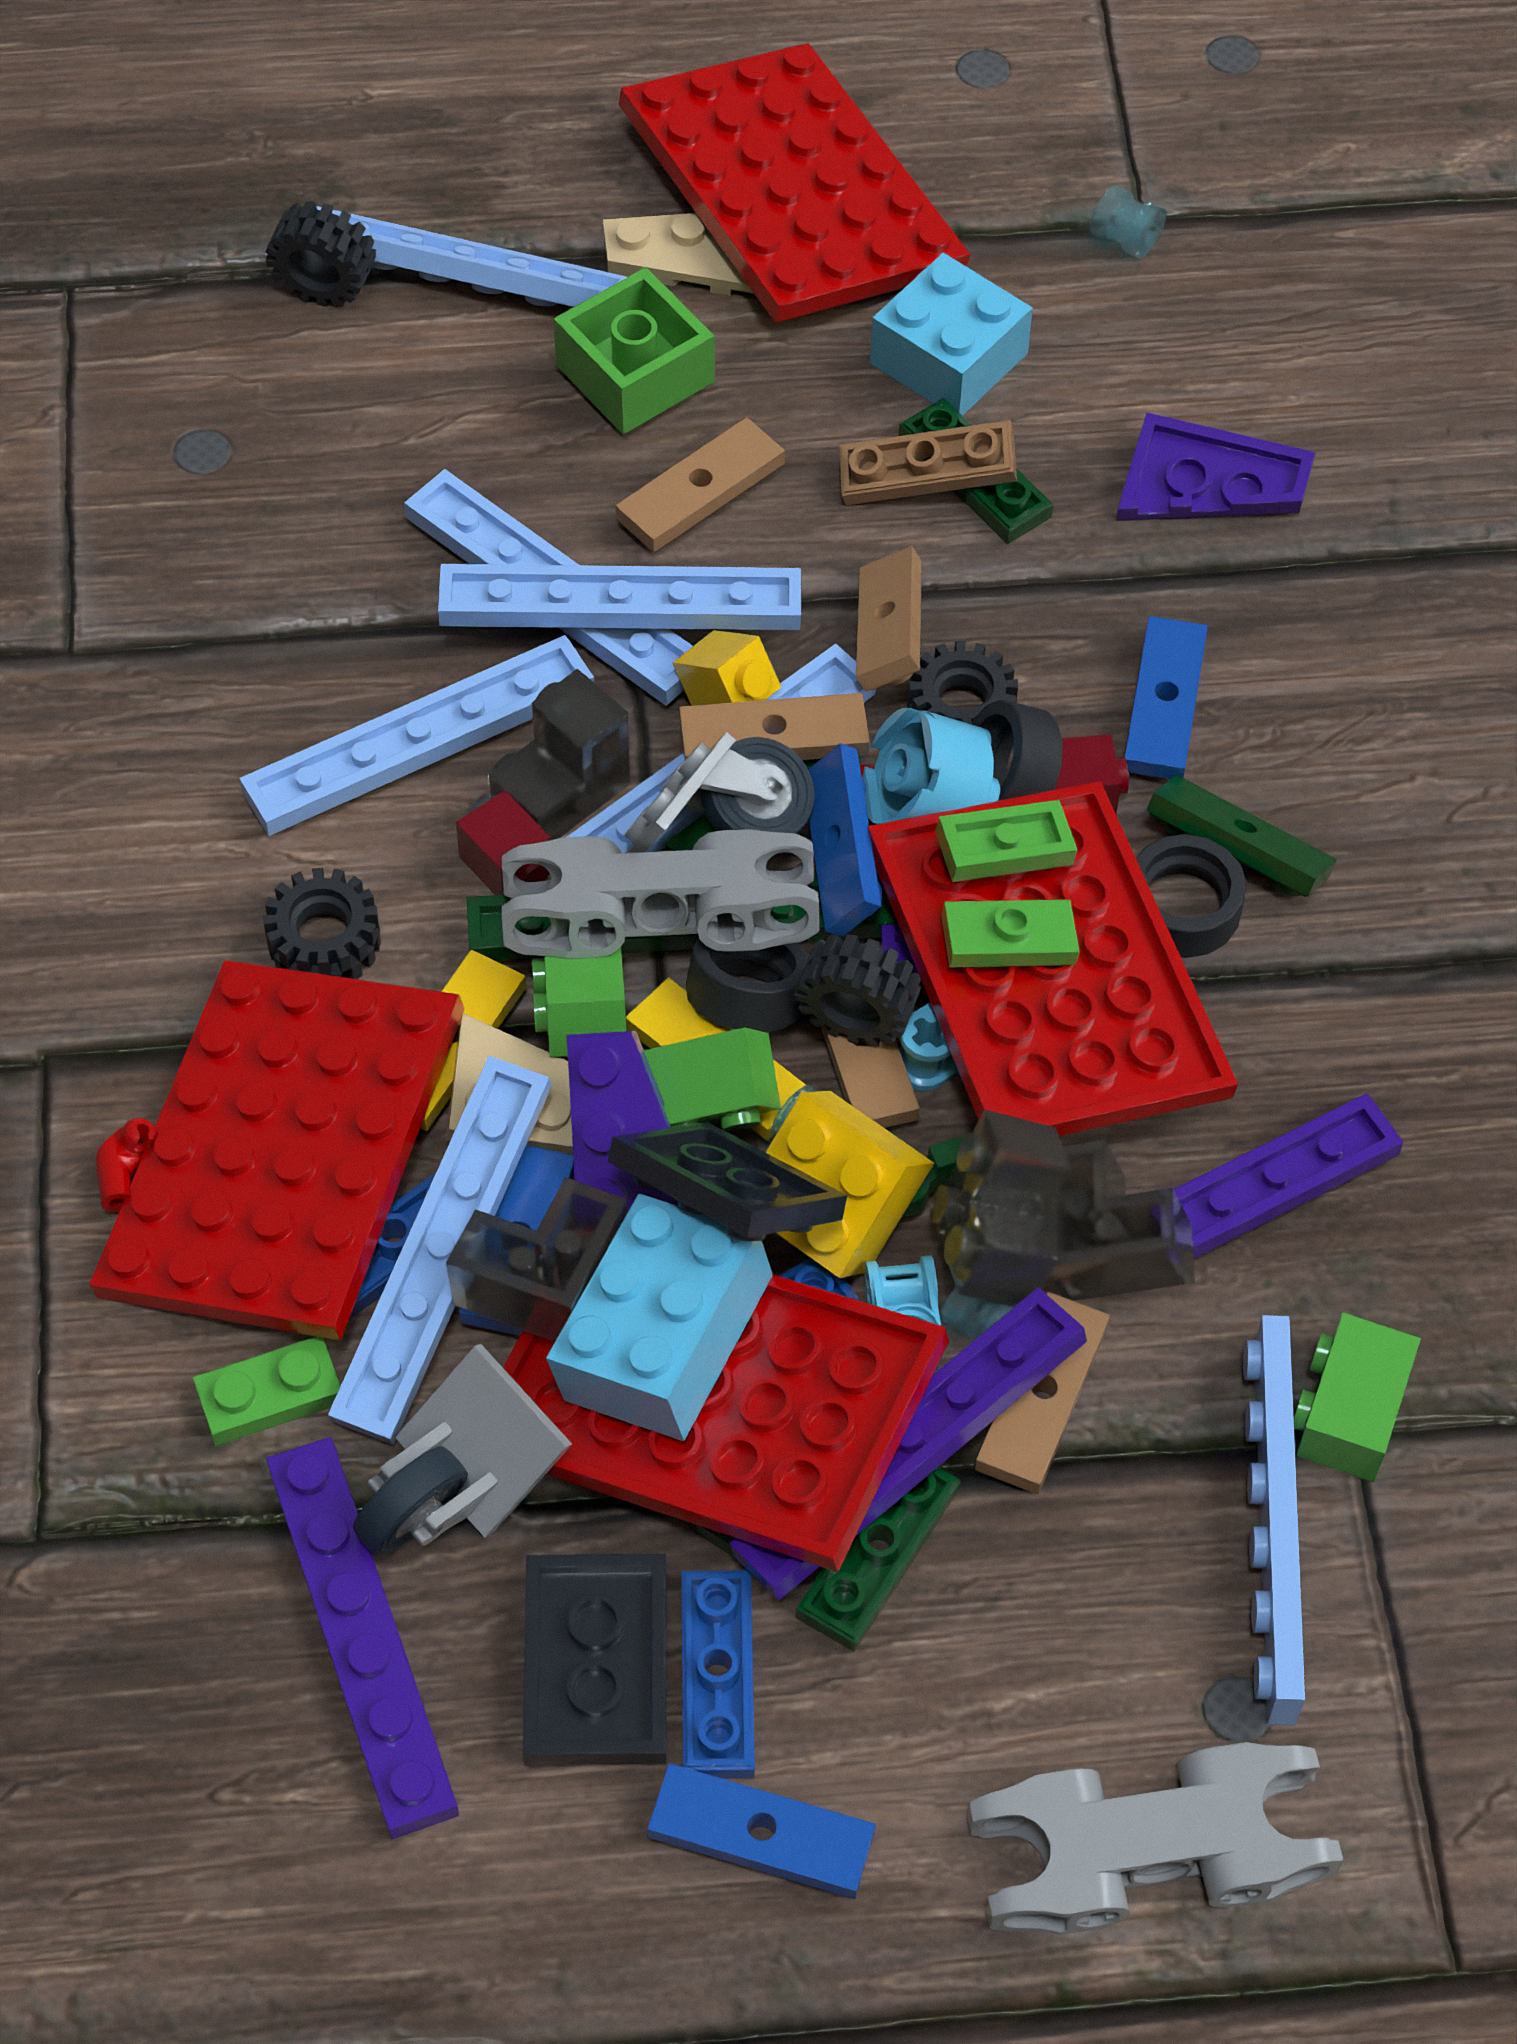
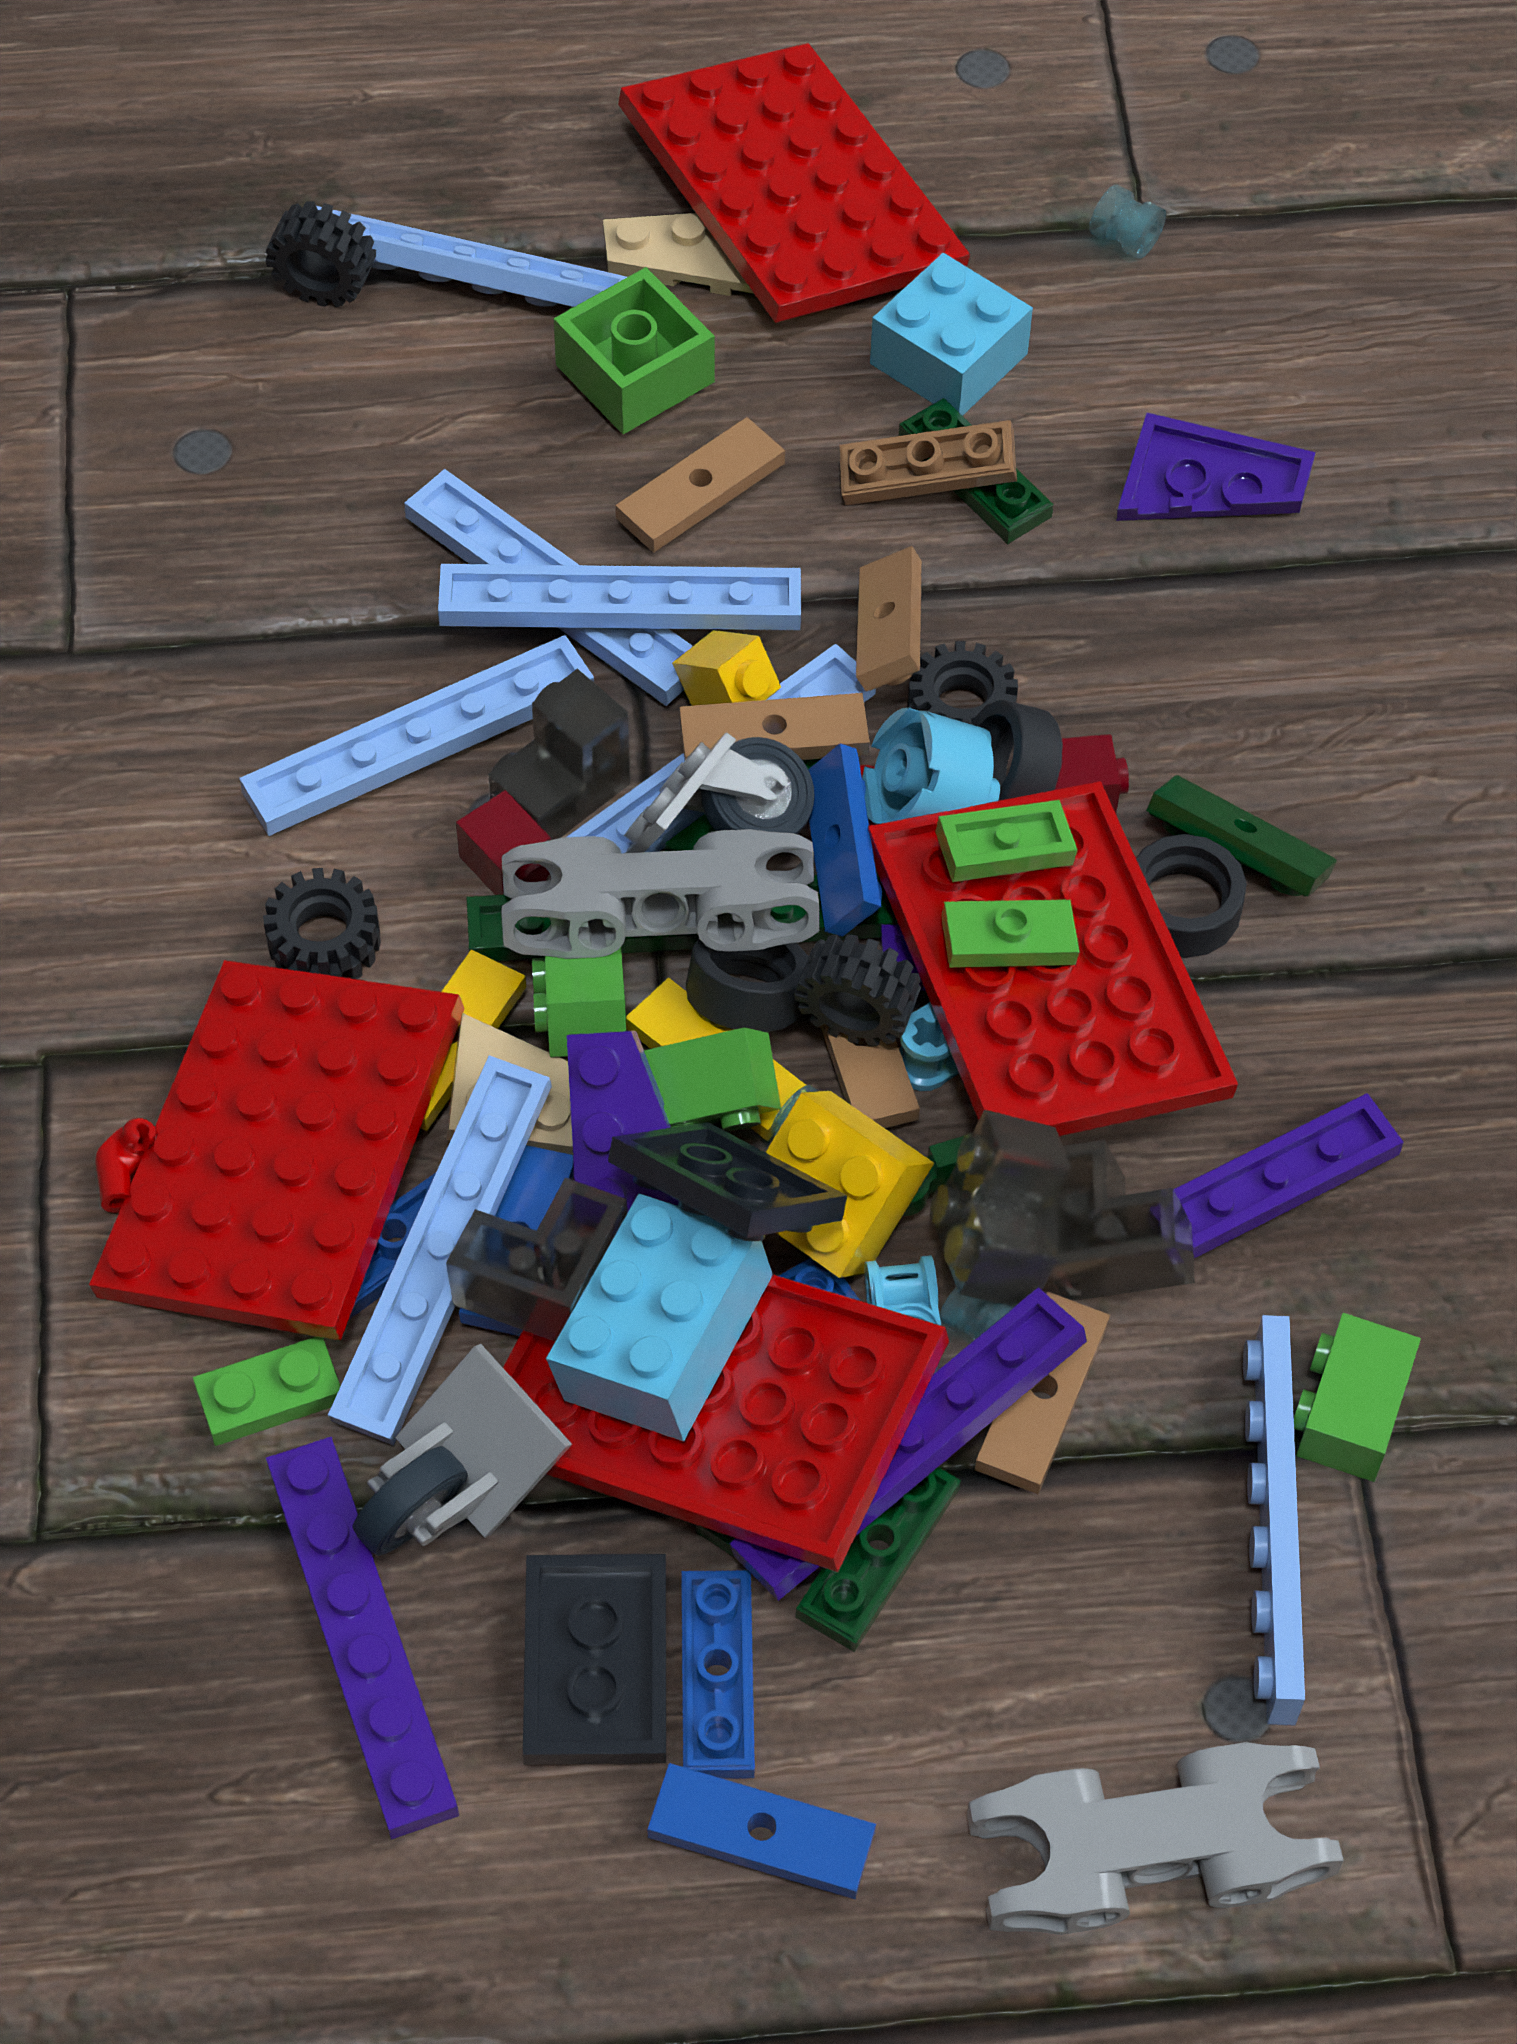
blue tile [1125,616,1208,779] -> none

